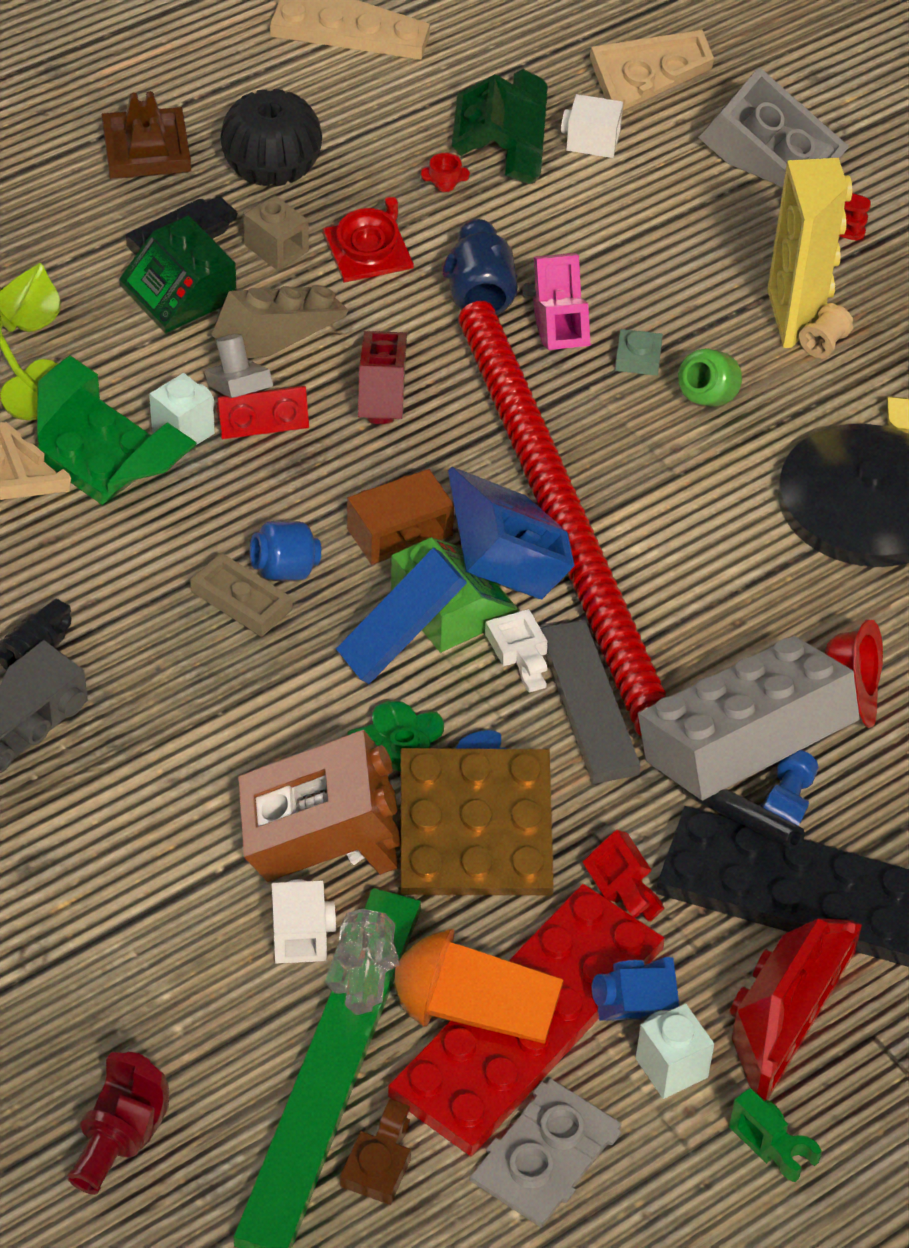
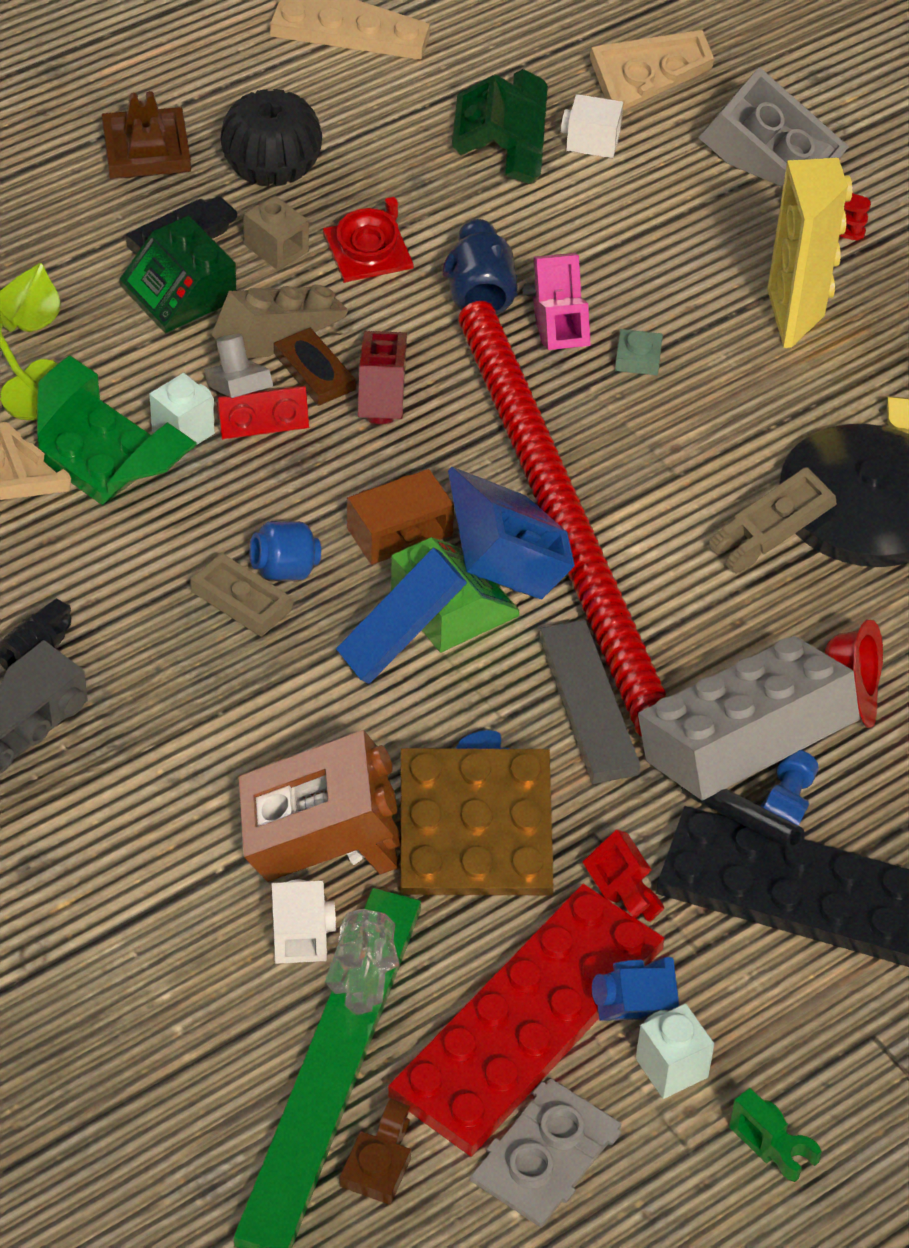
dark red piece [67,1051,169,1195] -> none
green plate [347,701,445,771] -> none
orange piece [395,928,563,1044] -> none
red plate [421,153,470,192] -> none
white plate [485,609,548,693] -> none
bright green head [678,348,742,407] -> none
red wedge [729,918,862,1100] -> none
tan bush [799,303,853,359] -> none
none -> reddish brown tile [274,327,356,406]
none -> dark tan hinge [709,467,837,573]

